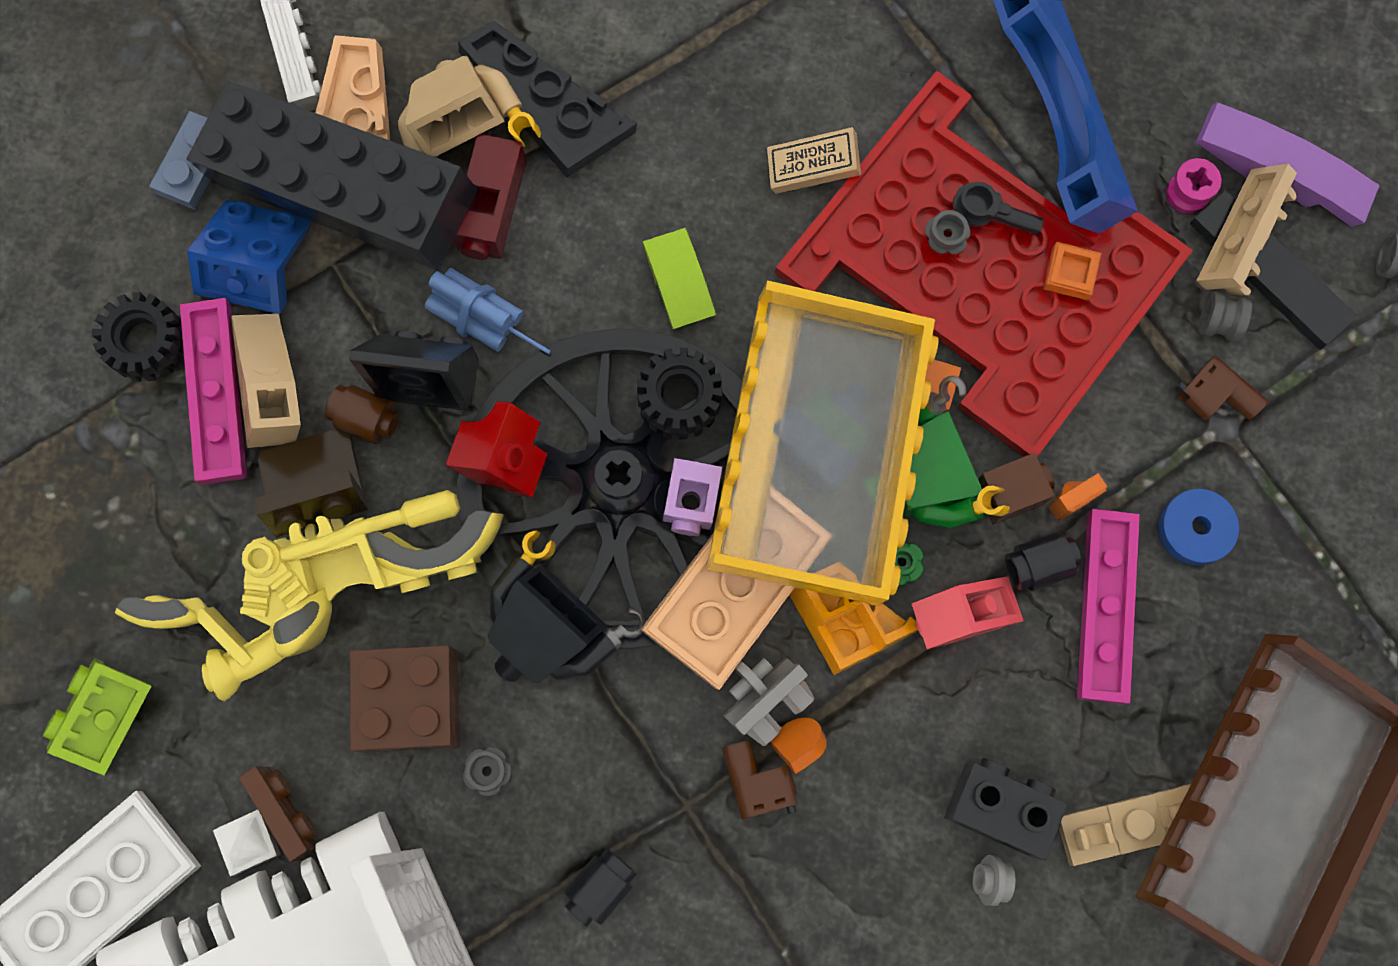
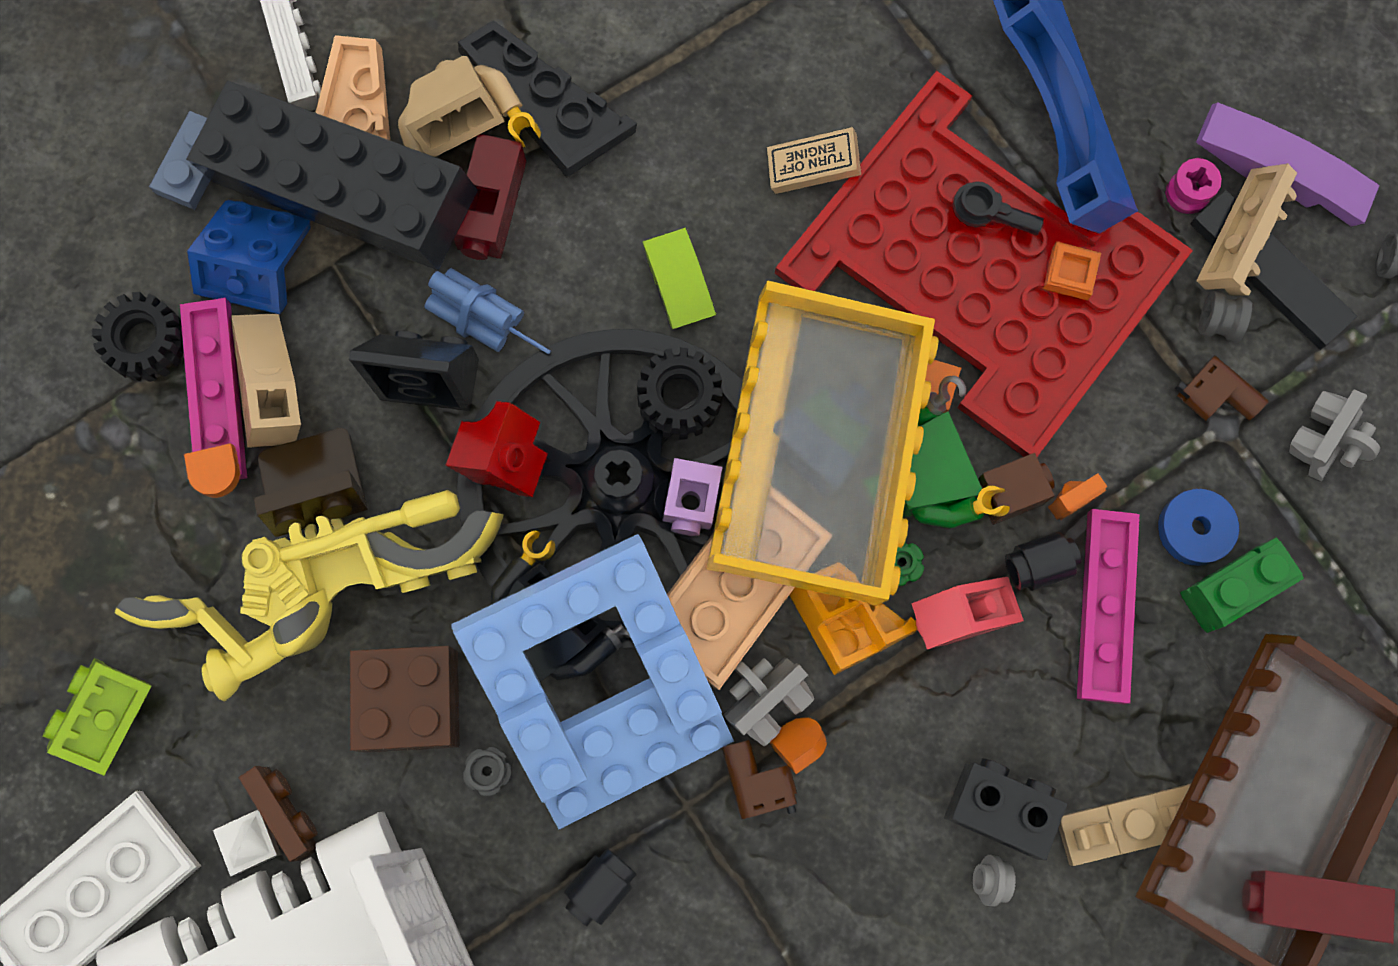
reddish brown brick [325,385,399,444] -> none
dark grey plate [925,210,971,254] -> none
none -> orange tile [184,443,240,498]
none -> light blue piece [451,534,734,829]
none -> green brick [1180,537,1304,633]
none -> dark red brick [1242,870,1395,944]
none -> light grey hips [1289,389,1380,482]

